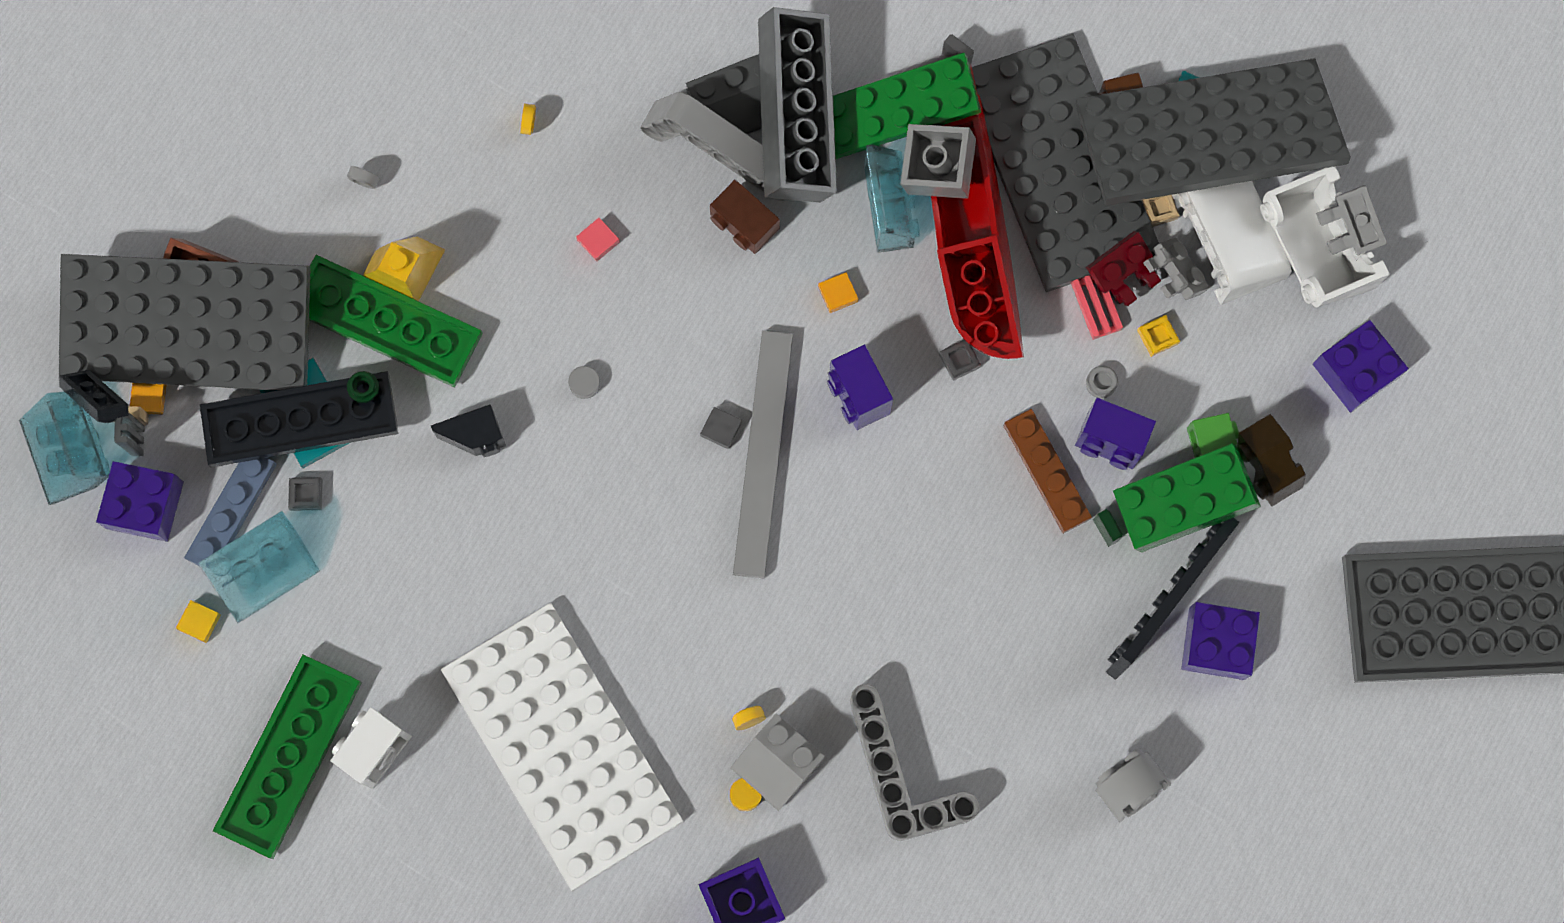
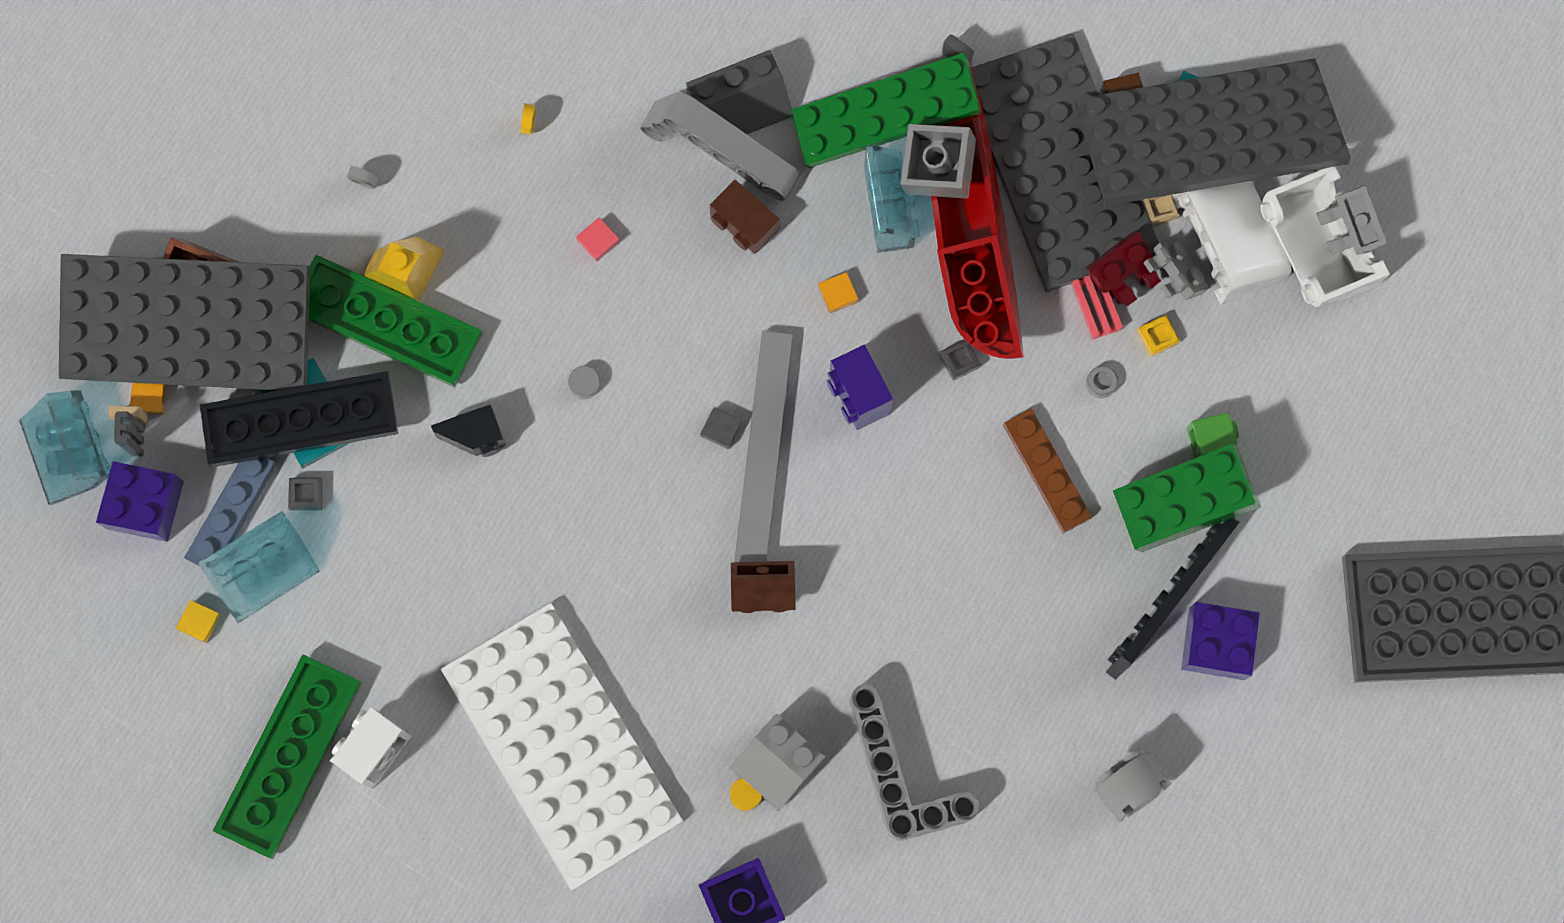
black plate [59,370,129,423] -> none
dark green plate [347,371,379,403] -> none
yellow tile [732,706,766,731] -> none
dark grey brick [758,7,837,203] -> none
dark purple brick [1074,397,1156,470] -> none
dark green tile [1093,509,1123,547] -> none
dark brown brick [1237,414,1306,506] -> none
dark purple brick [1312,320,1409,413] -> none
none -> copper brick [731,561,796,613]

